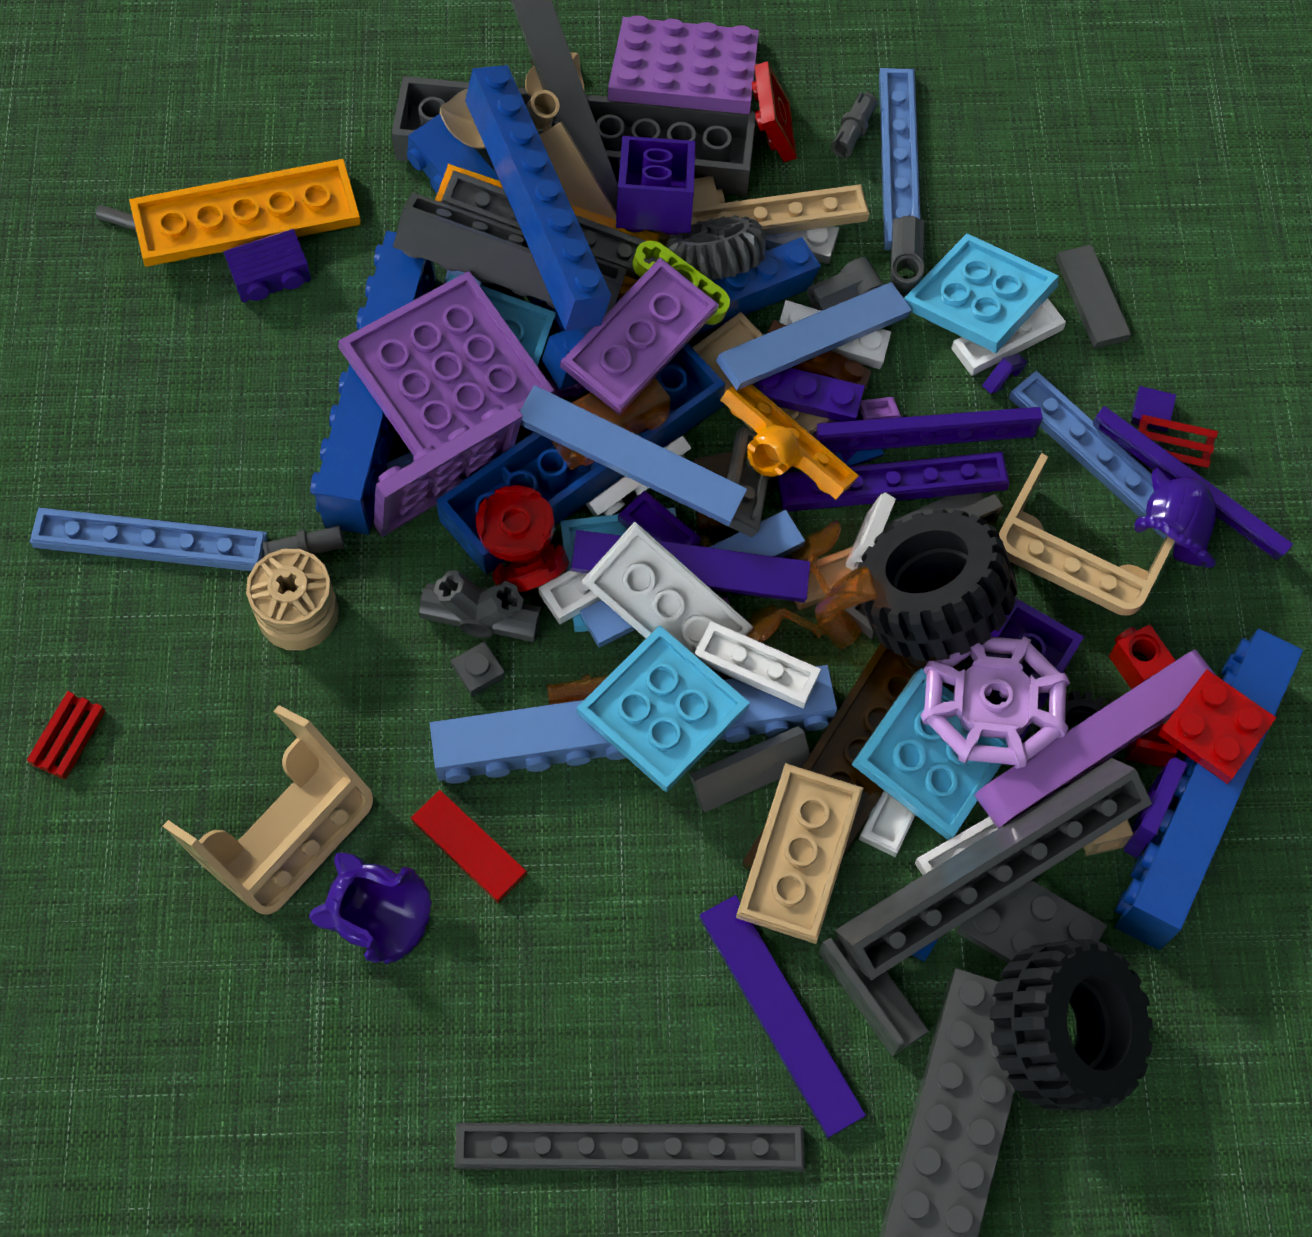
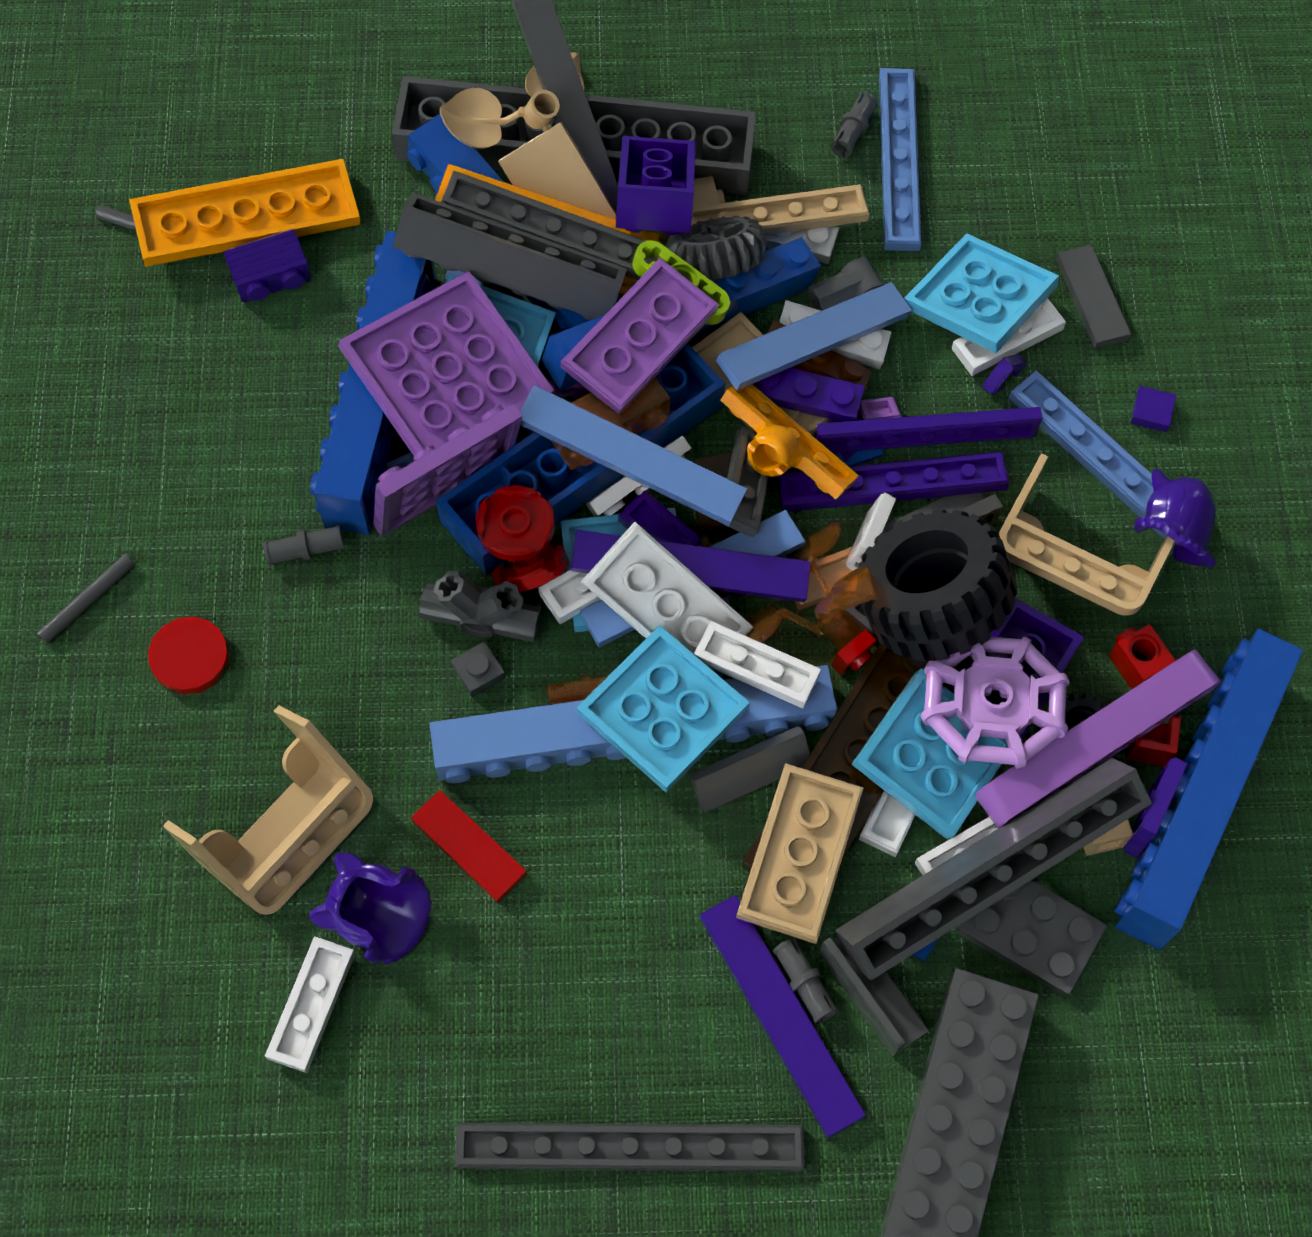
red tile [27,691,105,780] -> none
medium blue tile [30,508,268,571] -> none
tan wheel [246,549,339,650] -> none
blue brick [465,65,612,331] -> none
medium lavender plate [607,16,759,114] -> none
red plate [751,61,797,162] -> none
dark grey piece [889,216,924,295] -> none
black tyre [990,939,1153,1111] -> none
dark purple tile [1093,406,1293,560] -> none
red tile [1138,415,1218,468] -> none
red plate [1158,669,1276,784] -> none
none -> dark grey bar [36,554,135,644]
none -> red tile [148,616,229,695]
none -> white plate [265,936,355,1073]
none -> dark grey pin [773,937,839,1024]
none -> red plate [831,629,876,677]

